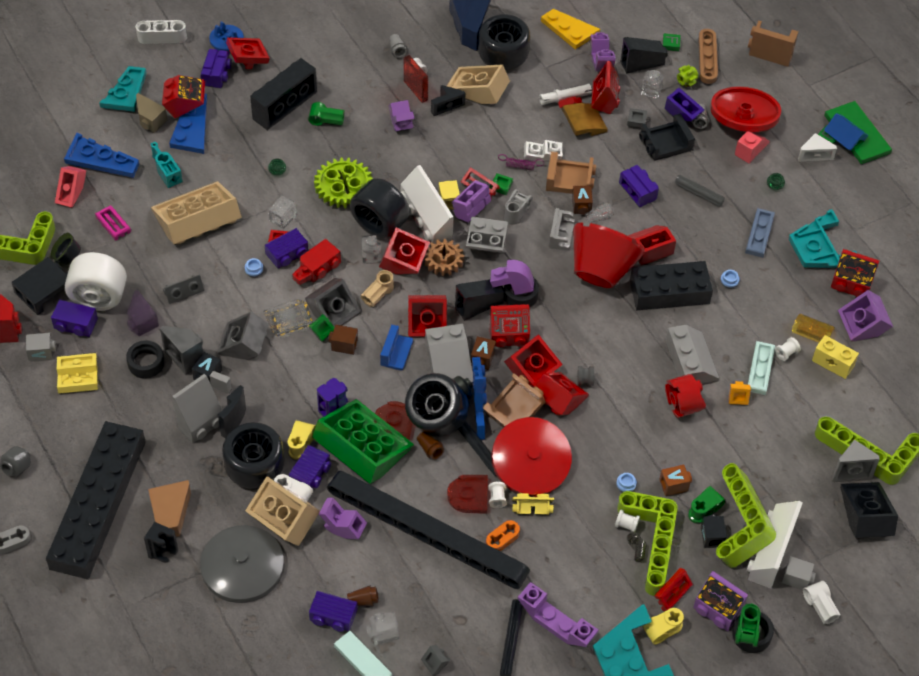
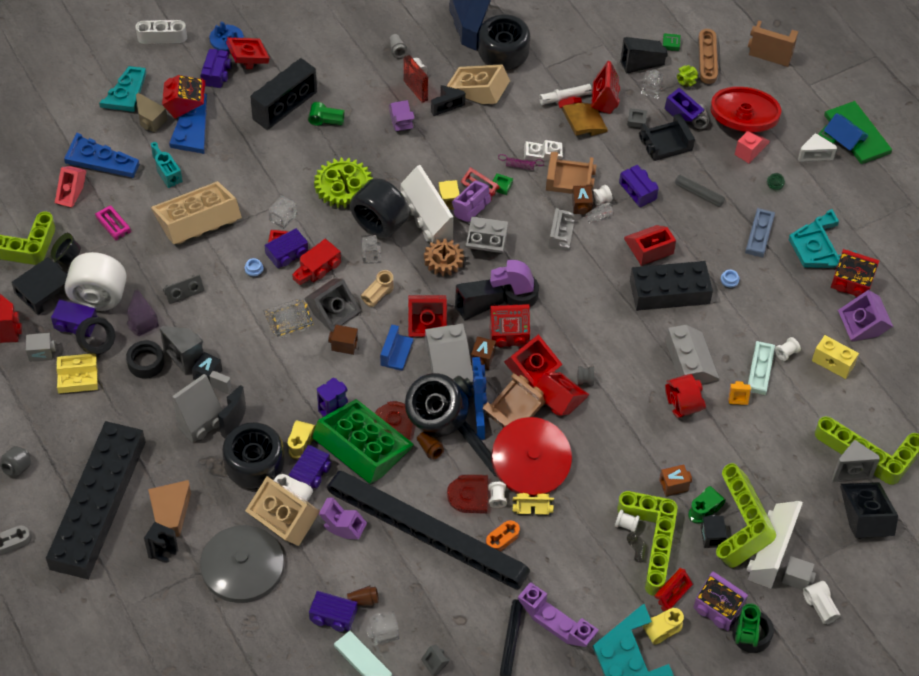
flat silver slope [217,311,269,360] -> none
clear green plate [268,158,286,175] -> none
green tile [309,314,335,342] -> none
red slope [379,227,430,274] -> none
light grey piece [504,189,533,224] -> none
yellow wing [541,9,600,50] -> none
red cone [573,222,645,288] -> none
medium lavender slope [590,32,616,71] -> none
light blue plate [616,473,637,492] -> none
clear yellow slope [792,313,835,343] -> none
none -> black tyre [76,317,116,354]
none -> white wheel [592,185,613,207]

